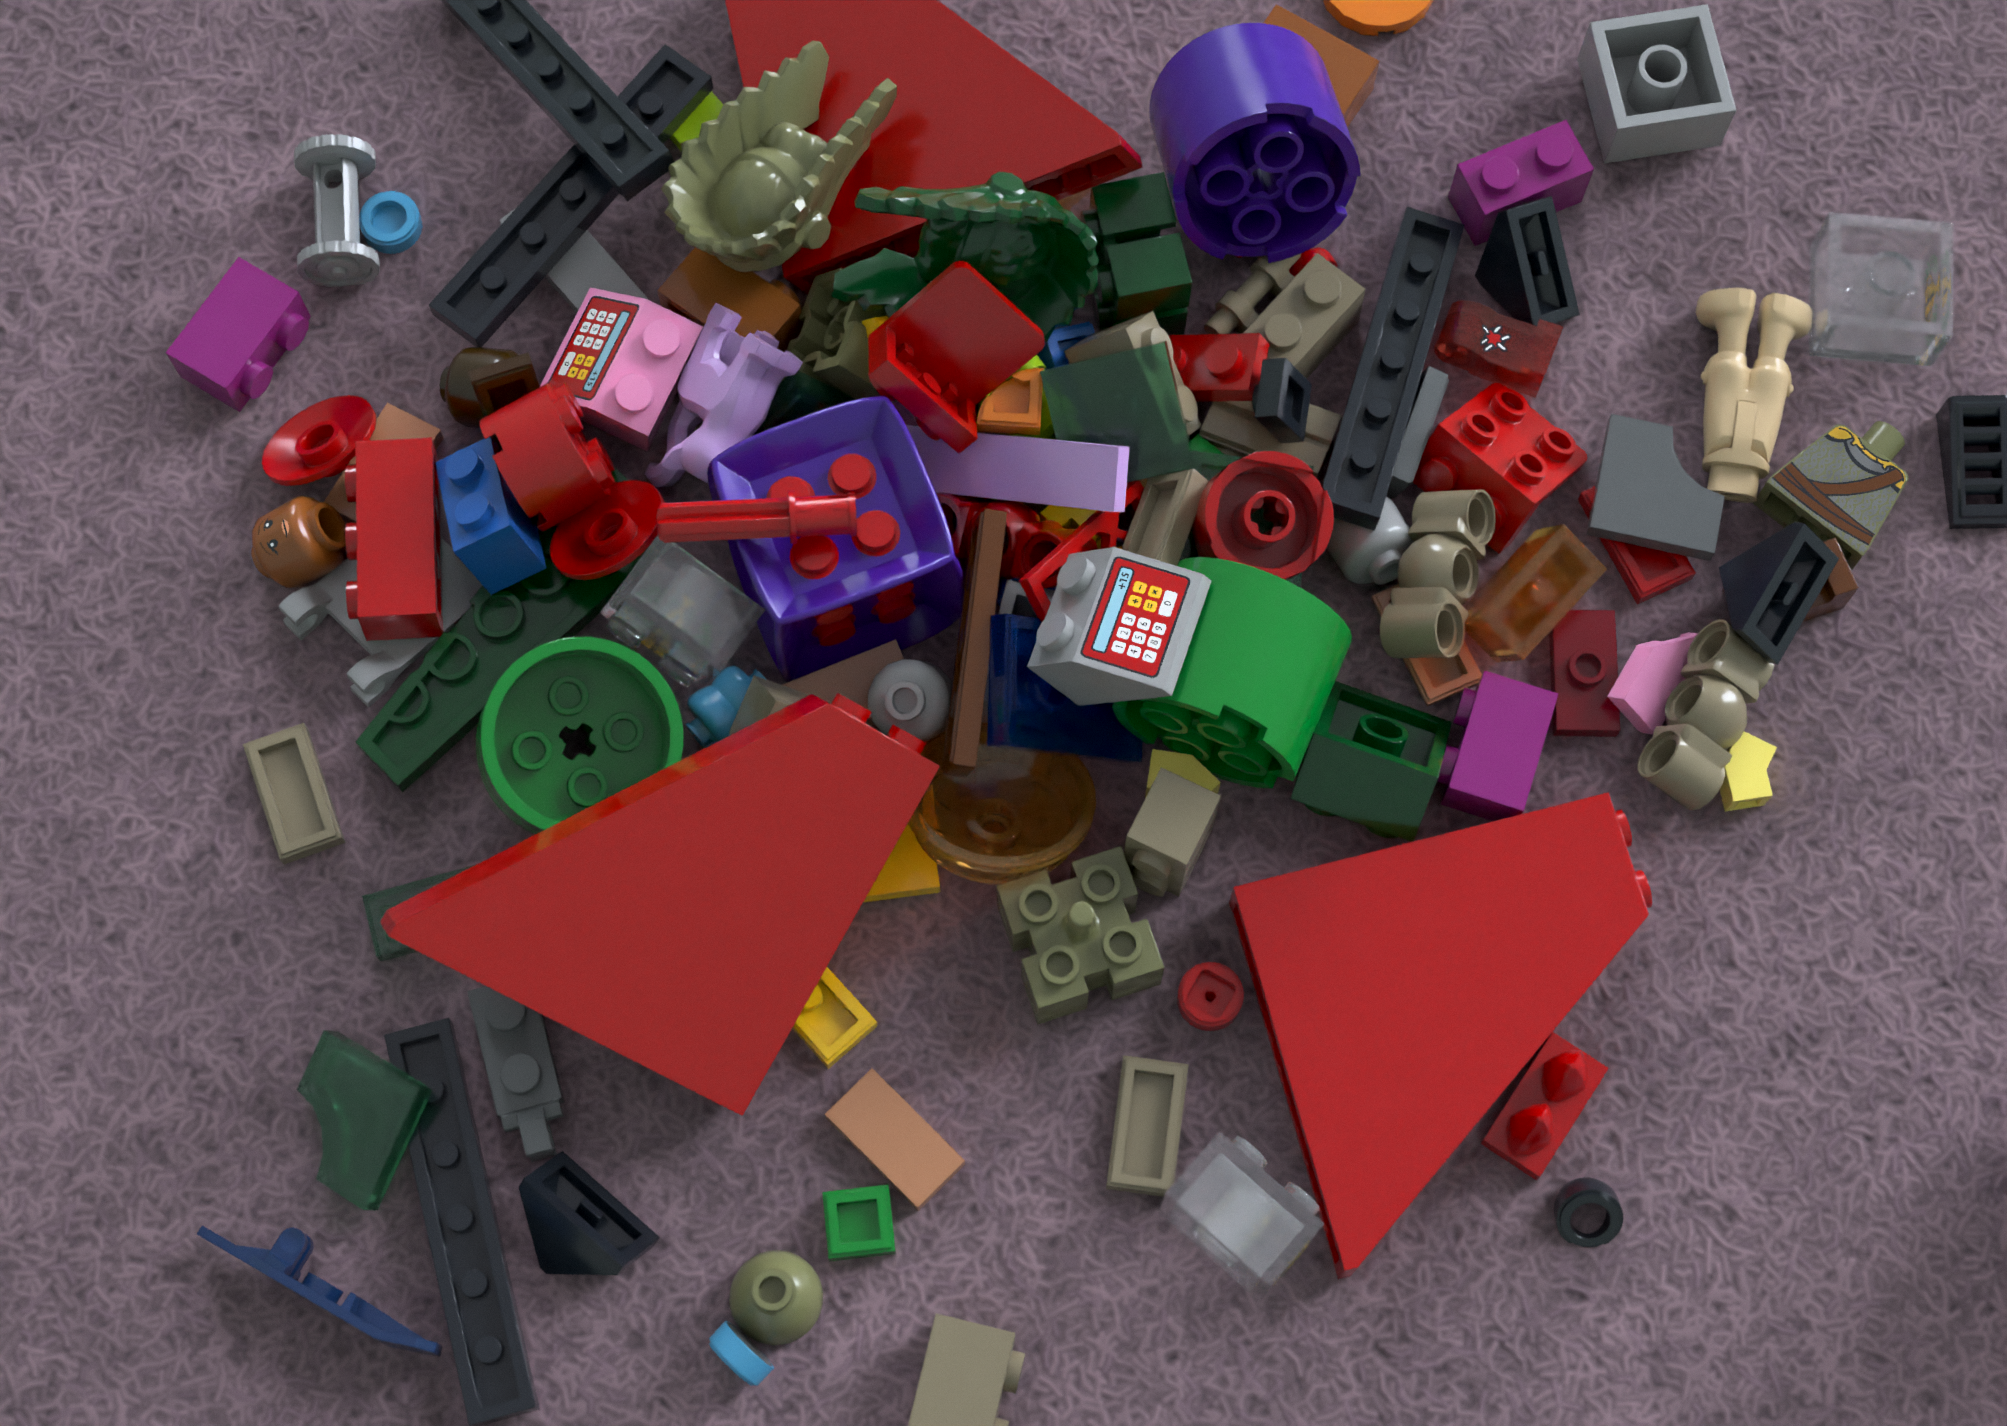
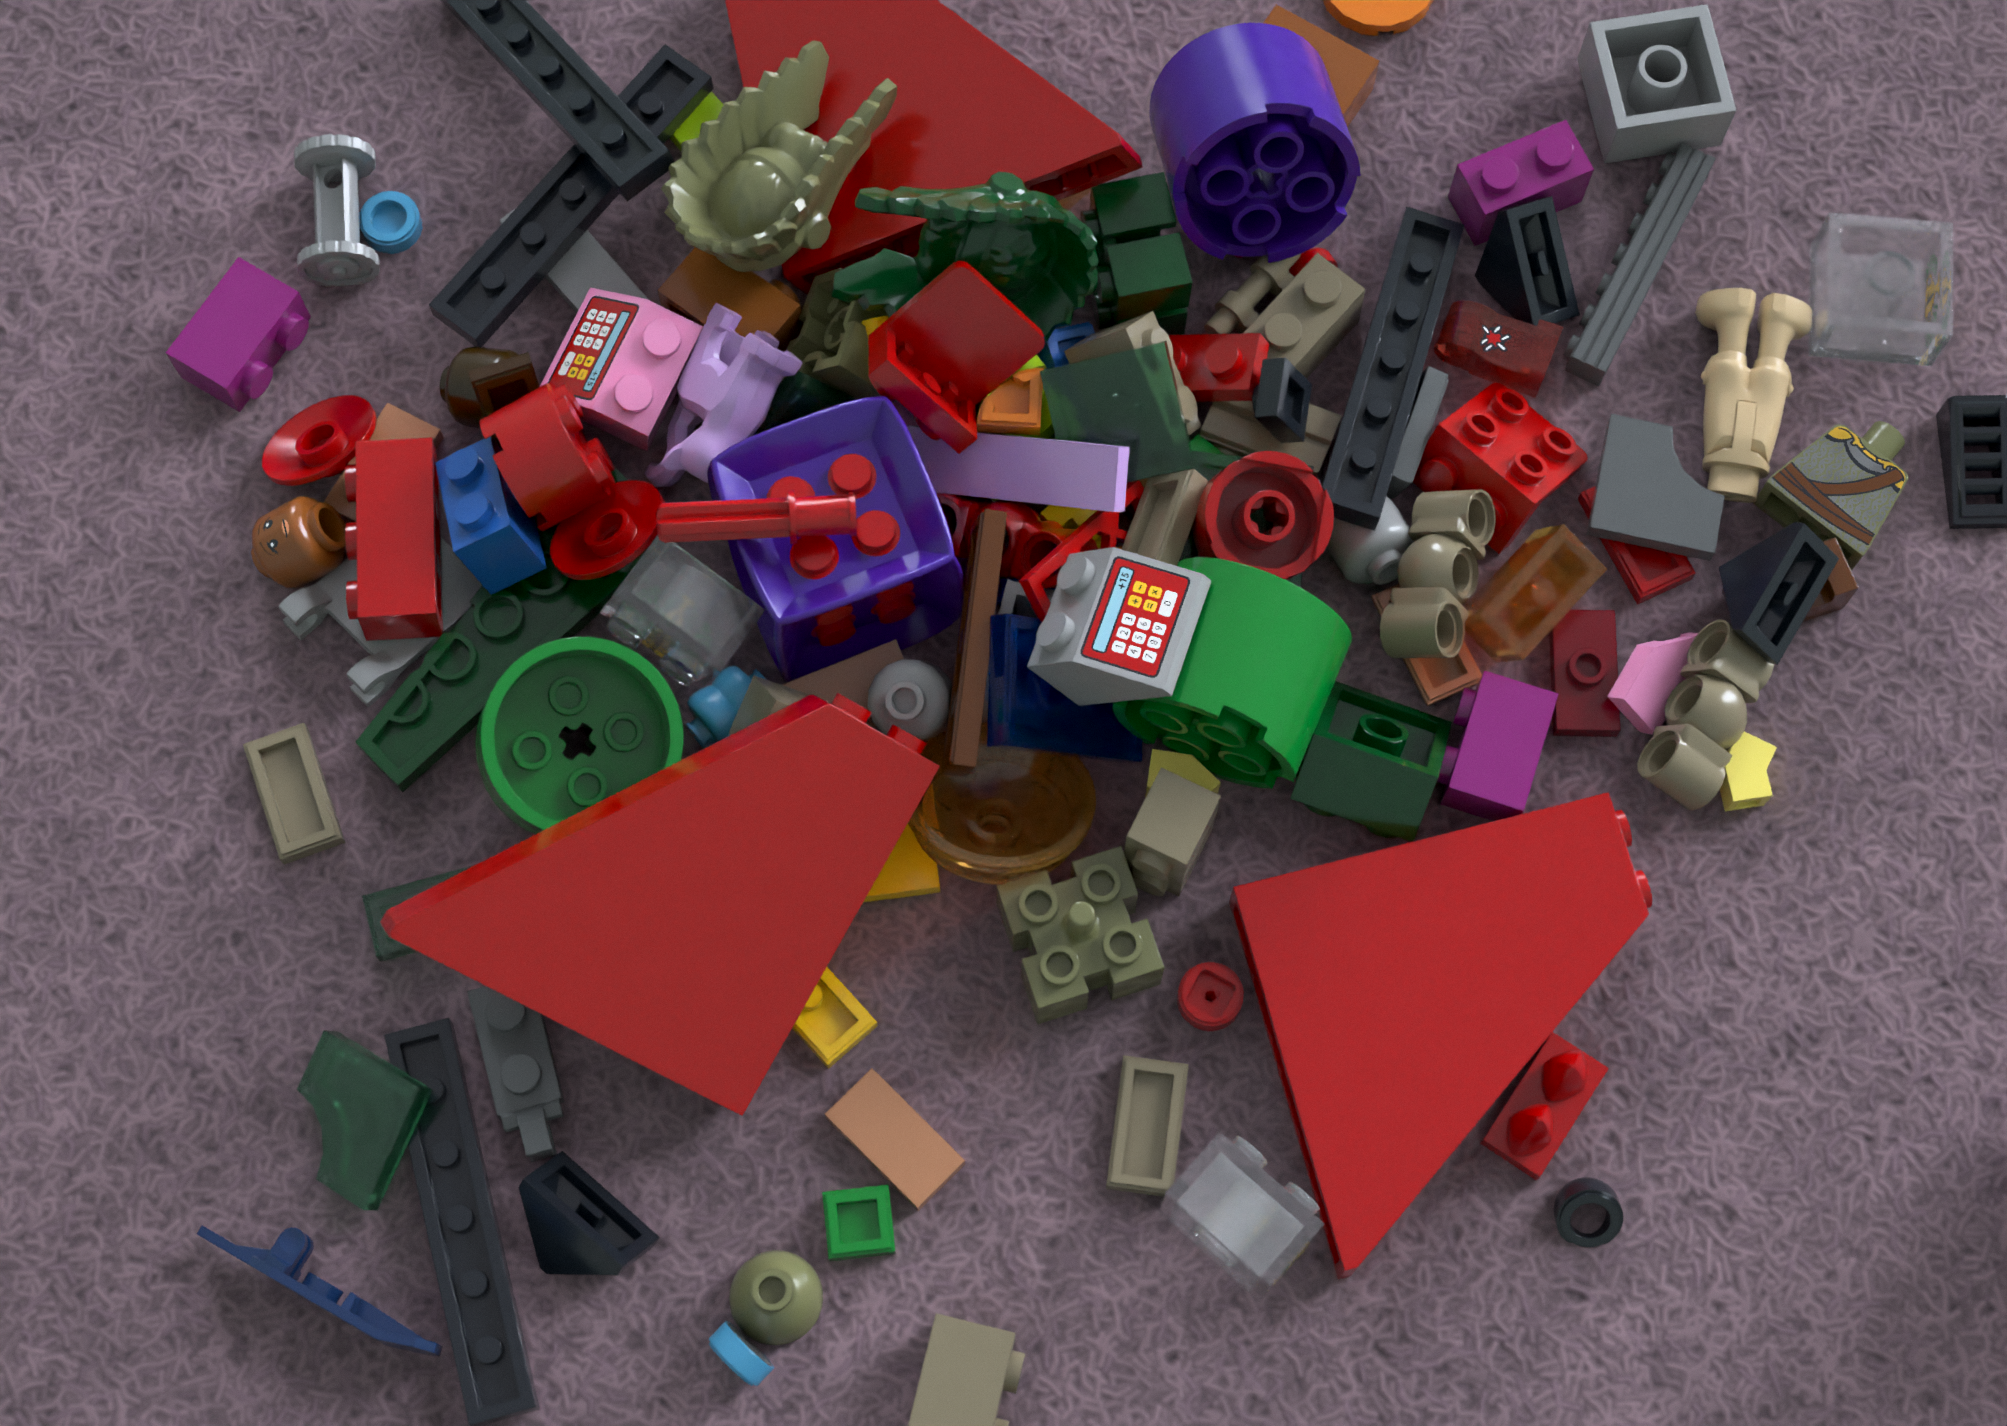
none -> dark grey piece [1563,143,1716,386]

